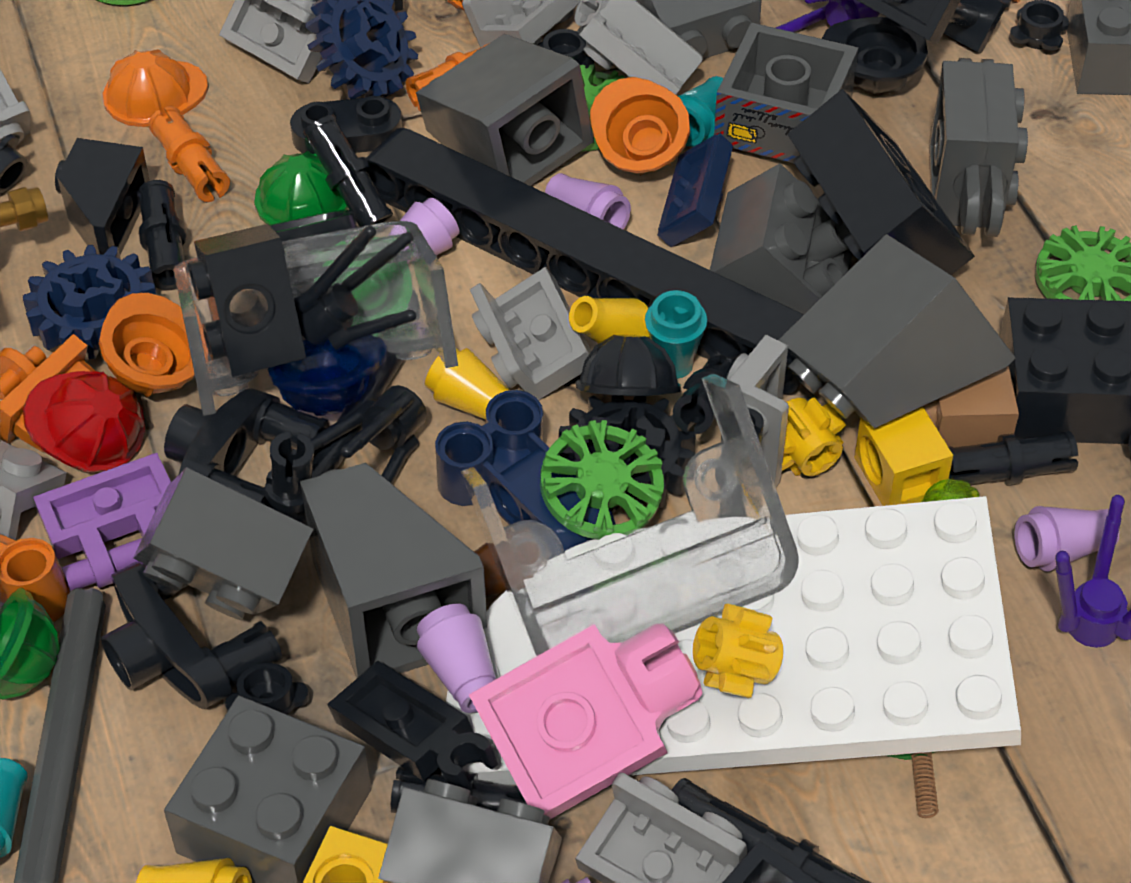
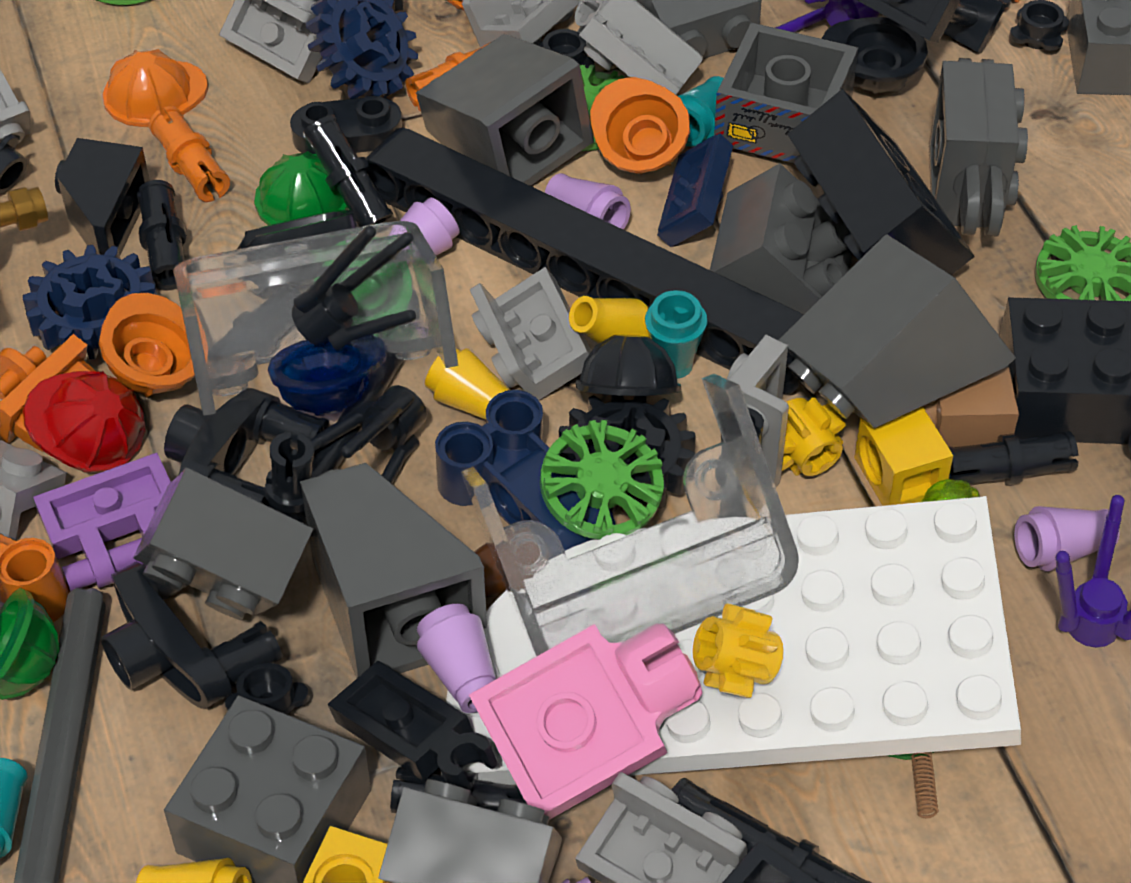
black brick [188,224,306,377] -> none
black pin [672,355,735,434] -> none

